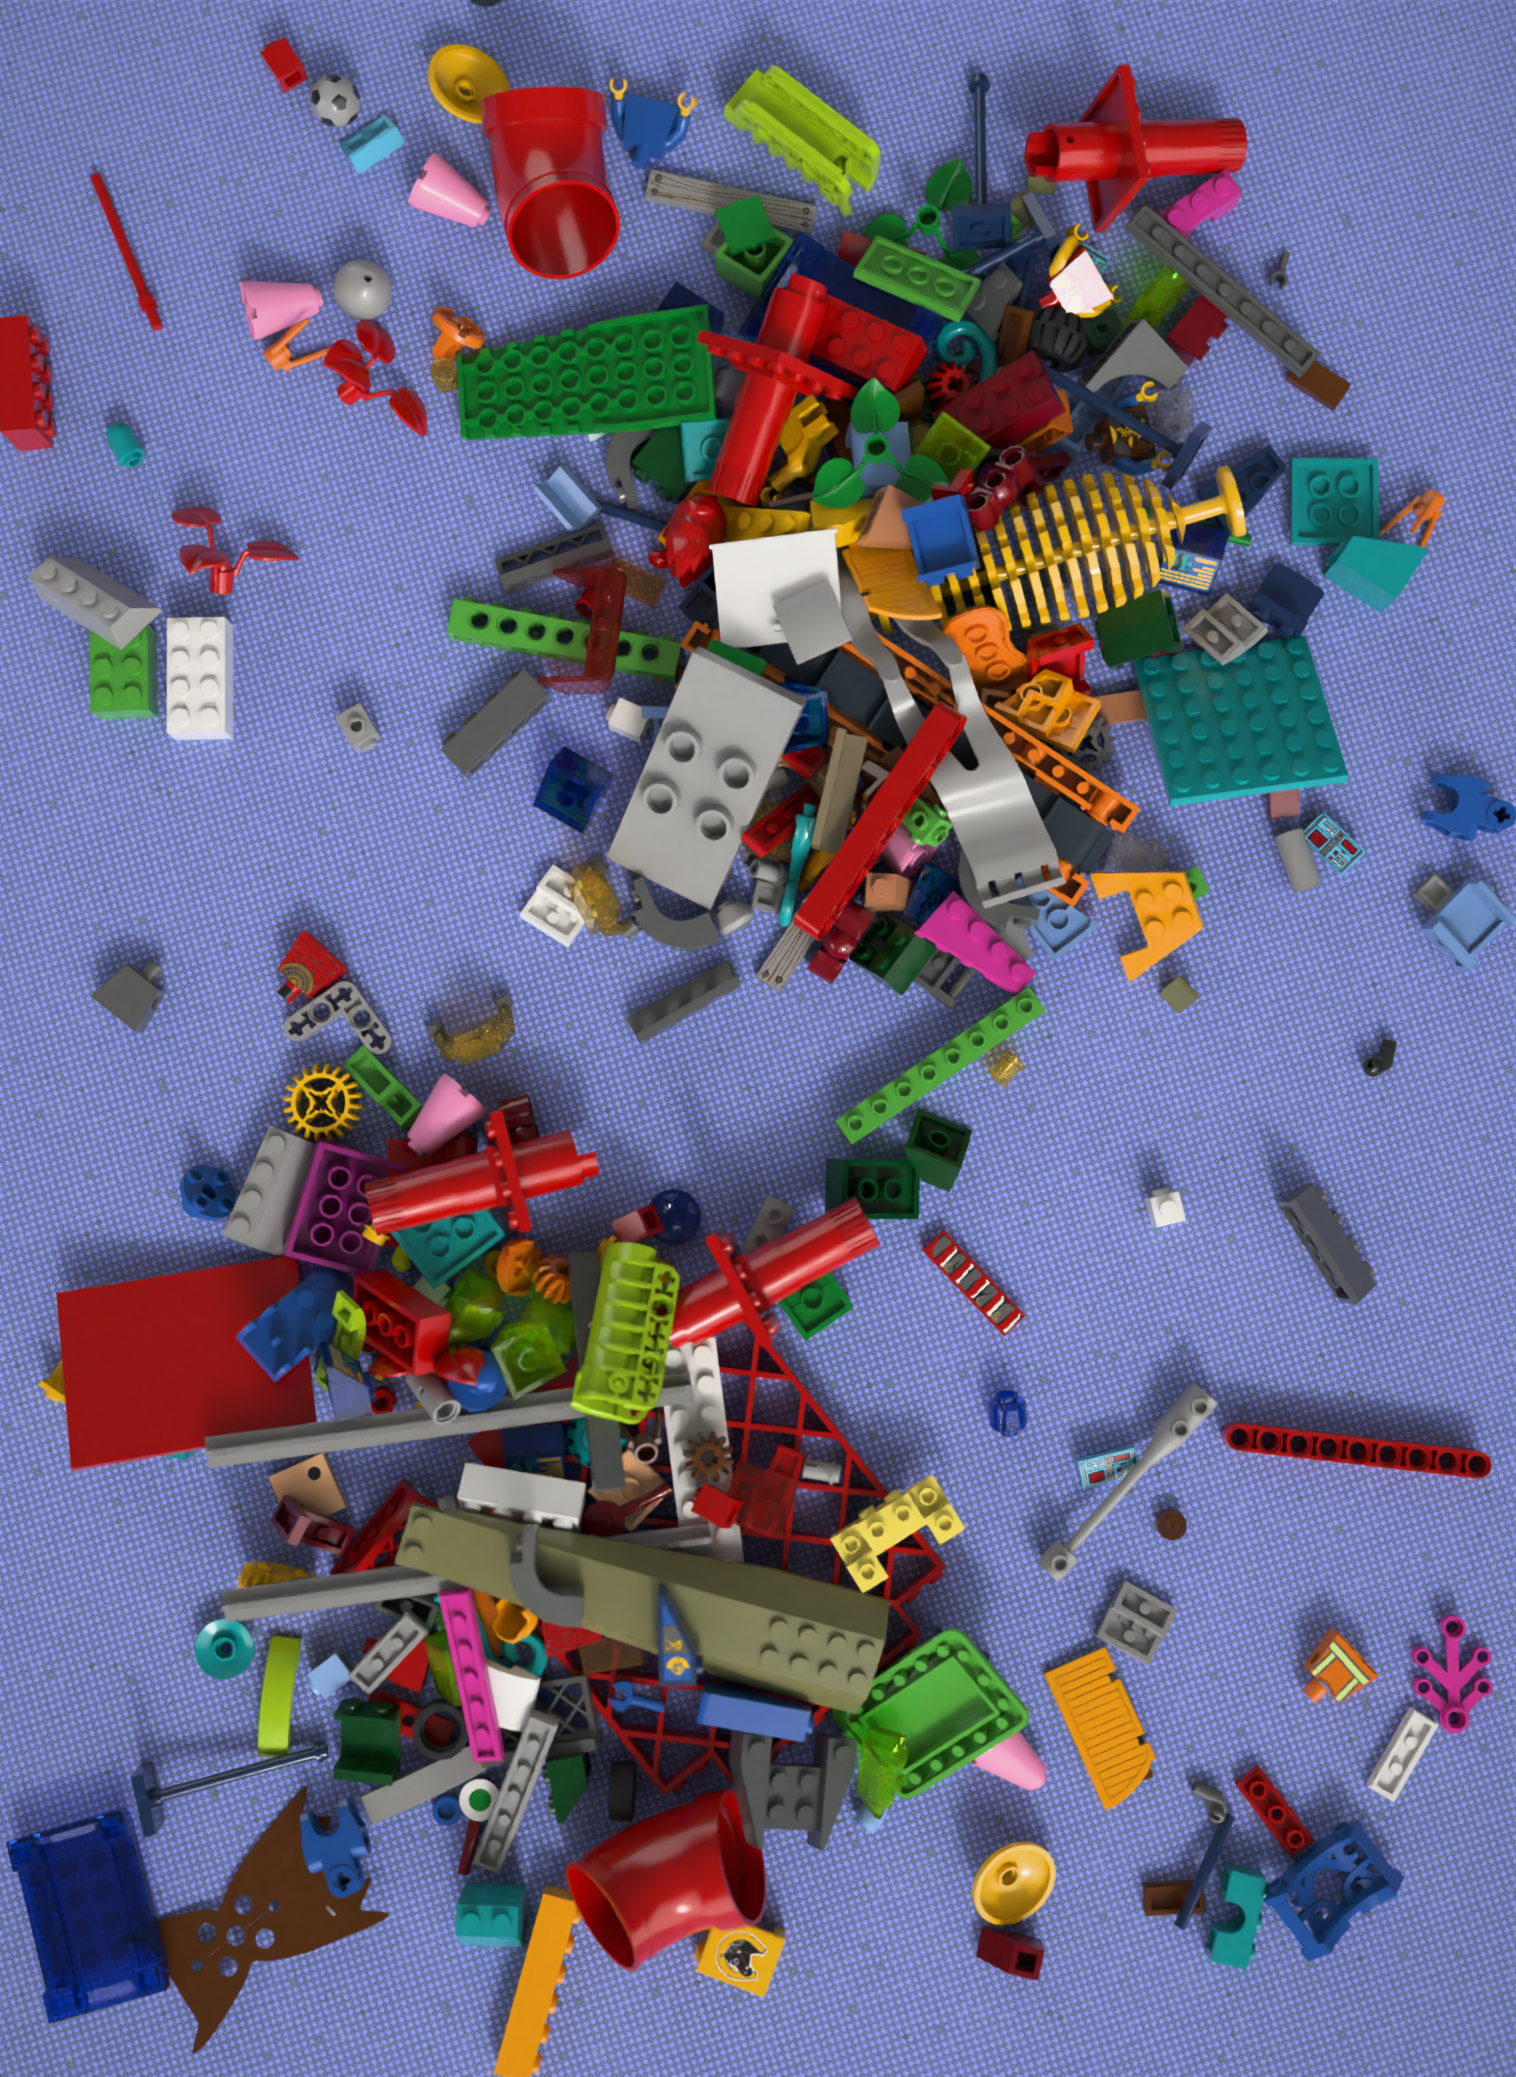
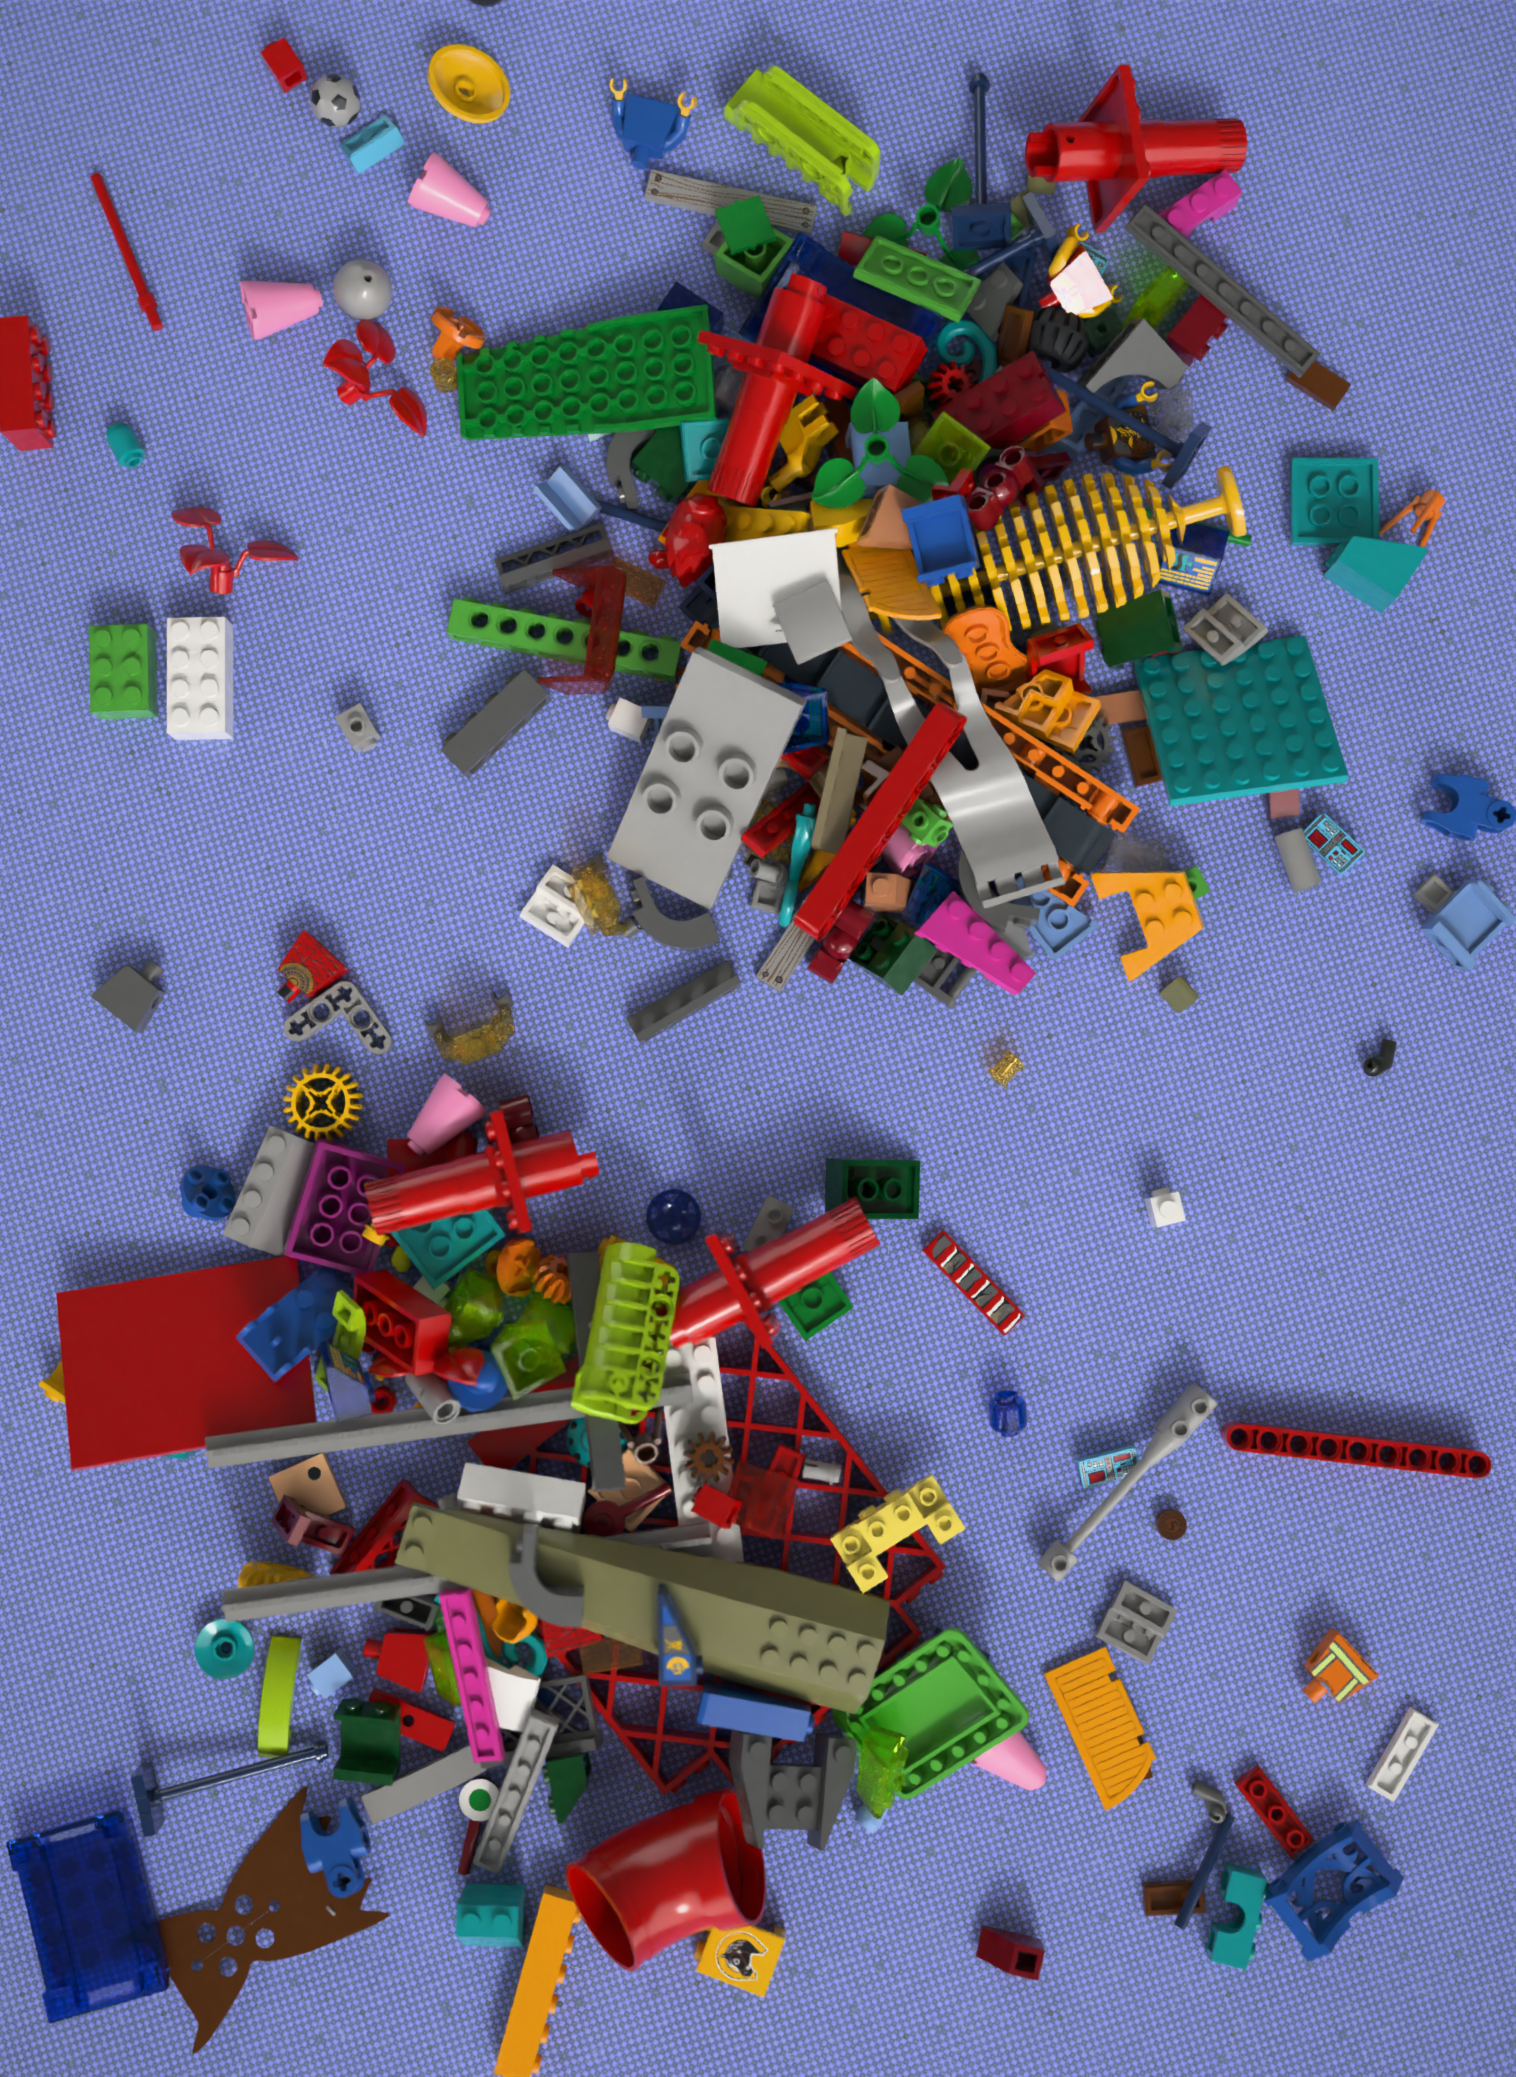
light grey slope [28,557,162,650] -> none
orange plant [262,318,329,373] -> none
bright green slope [342,1045,424,1132] -> none
light grey tile [347,1608,431,1695] -> none
black tyre [412,1697,469,1761] -> none
blue tile [432,1793,462,1826] -> none
red cylinder [480,86,620,279] -> none
clear blue slope [501,1420,569,1480] -> none
clear blue slope [533,746,614,834] -> none
blue bar [608,1679,666,1713] -> none
black tyre [608,1761,636,1822] -> none
red brick [611,1203,665,1243] -> none
light grey cone [716,899,754,936] -> none
bright green brick [834,987,1046,1146] -> none
dark green slope [904,1109,972,1192] -> none
yellow dish [972,1841,1056,1925] -> none
dark blue wing [1196,445,1286,539] -> none
dark blue bracket [1246,563,1324,638] -> none
dark grey hand [1268,251,1290,290] -> none
dark grey slope [1276,1183,1377,1305] -> none
dark pink plant [1411,1614,1493,1733] -> none
none -> reddish brown tile [1120,725,1163,788]

